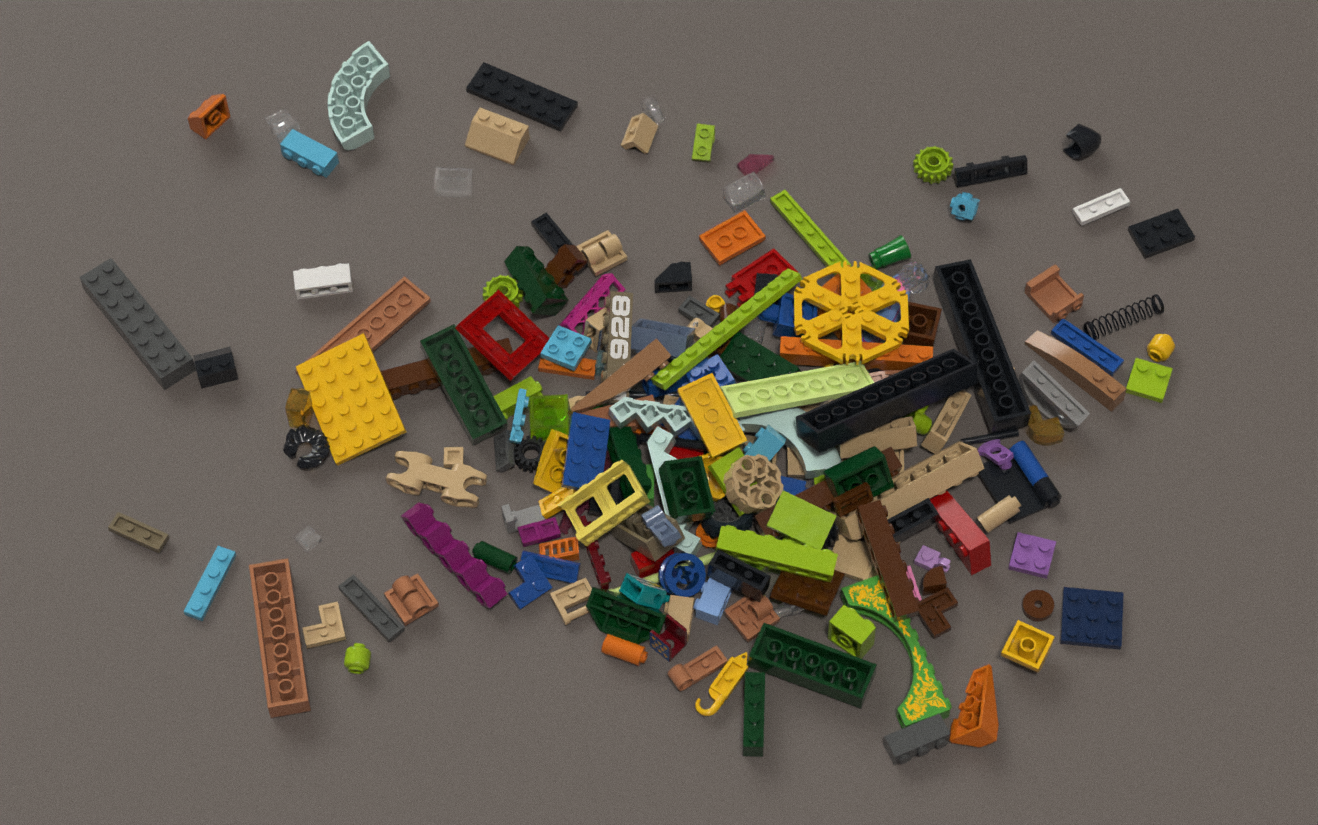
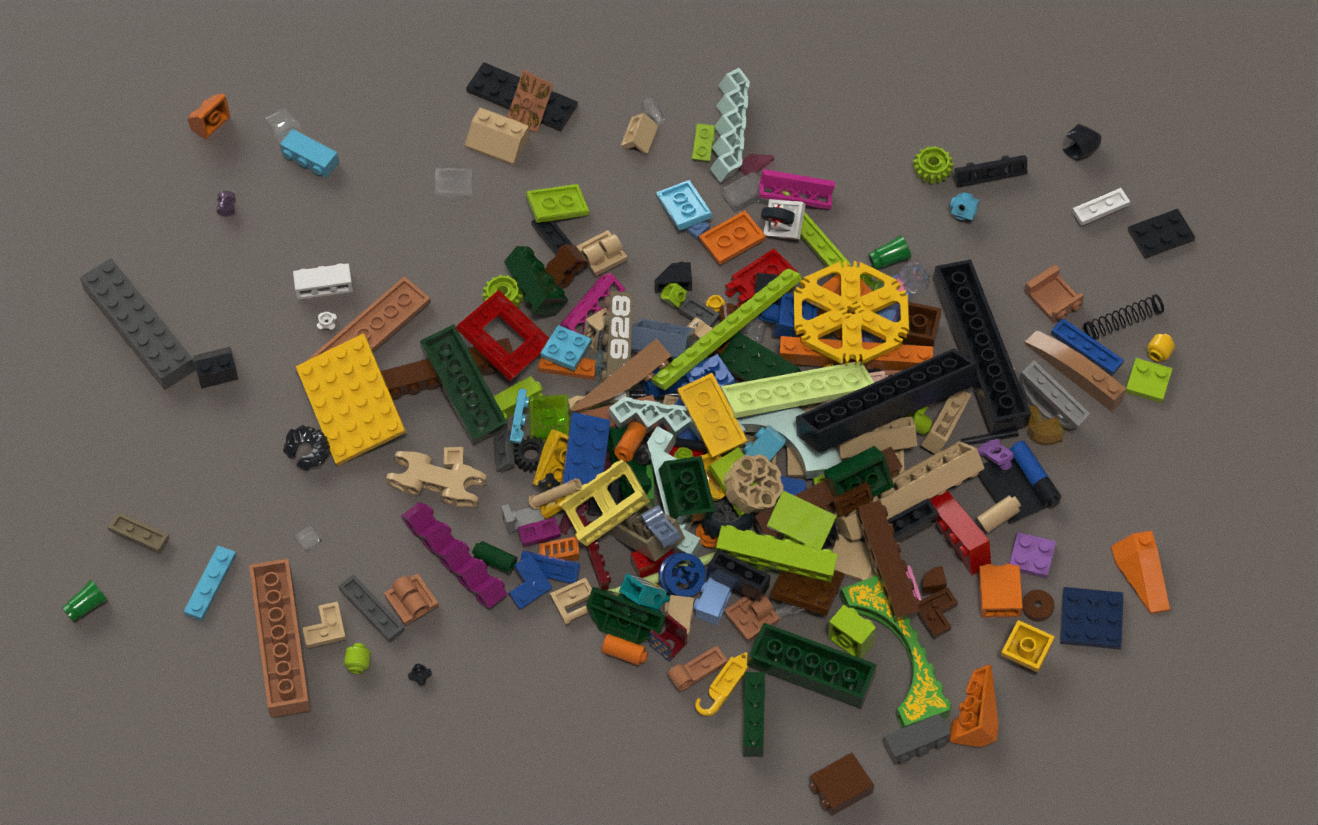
clear yellow brick [285,388,314,428] -> none
light aqua brick [328,41,390,150] -> none
lavender plate [914,545,951,573] -> none
none -> green plant [62,579,108,622]
none -> clear purple wheel [216,191,236,216]
none -> white plate [317,312,337,330]
none -> black plate [408,663,432,686]
none -> nougat shield [508,70,553,132]
none -> lime tile [525,184,590,223]
none -> tan pin [529,478,582,510]
none -> black plate [538,473,561,491]
none -> orange brick [614,422,647,462]
none -> black hinge [634,448,651,465]
none -> medium azure tile [656,180,713,231]
none -> lime plate [661,283,687,307]
none -> lime plate [674,447,693,459]
none -> medium blue plate [684,221,710,240]
none -> light aqua brick [710,68,750,183]
none -> dark pink fence [759,169,835,209]
none -> white plate [761,199,806,240]
none -> reddish brown brick [809,752,874,816]
none -> orange brick [978,564,1023,617]
none -> orange wedge [1111,531,1170,614]

